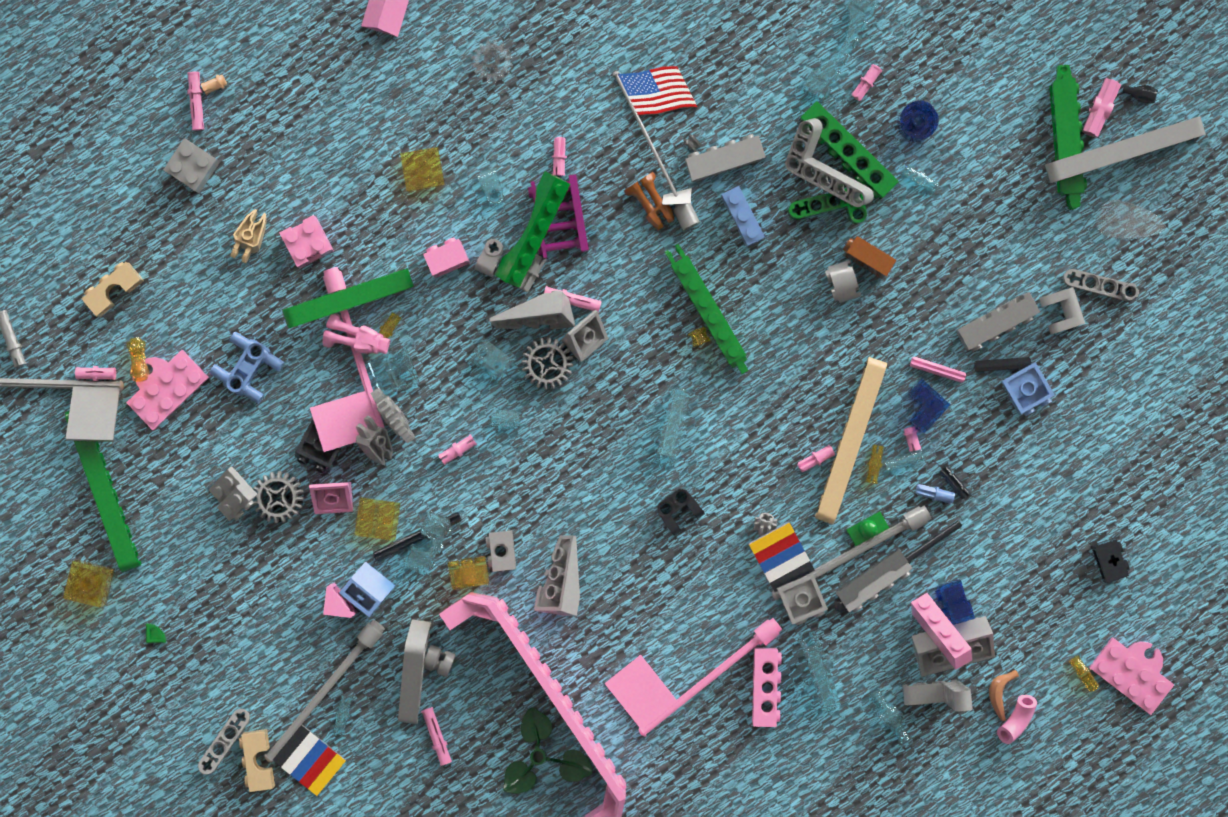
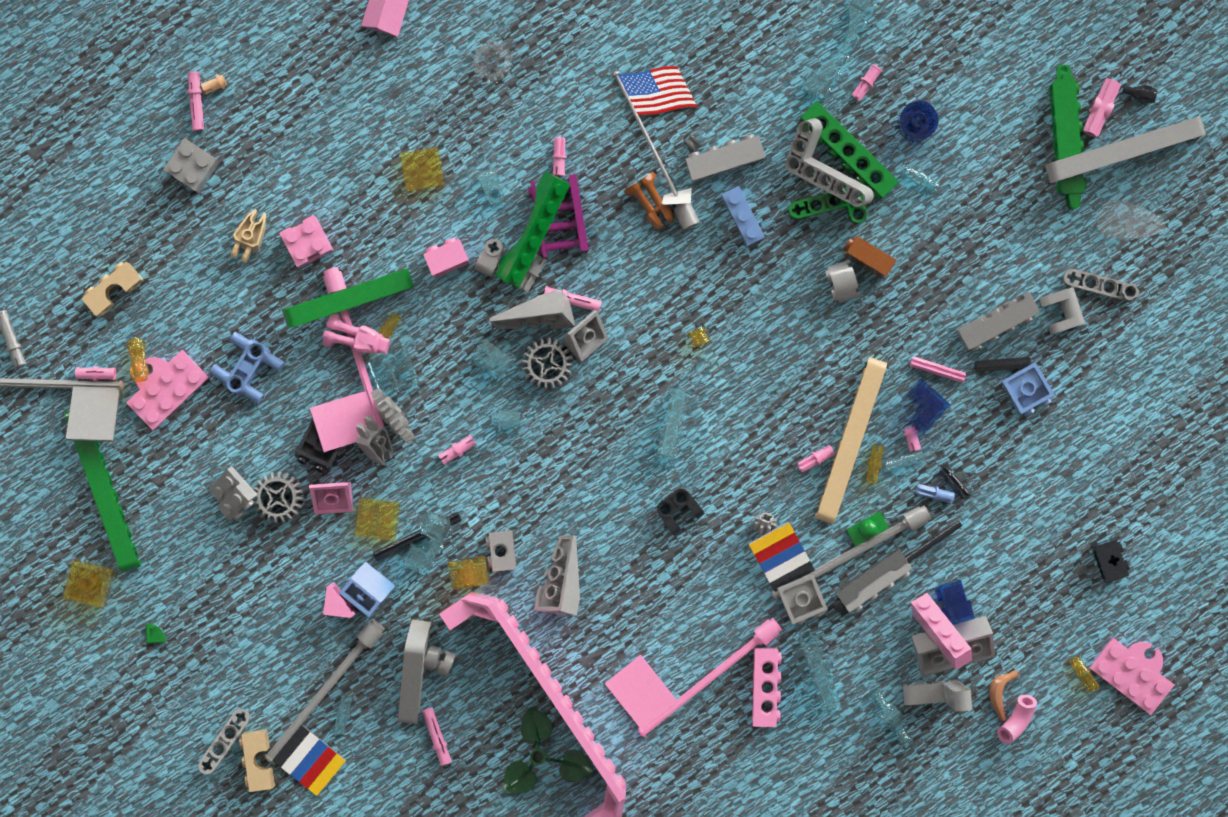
green hinge [665,244,749,375] -> none

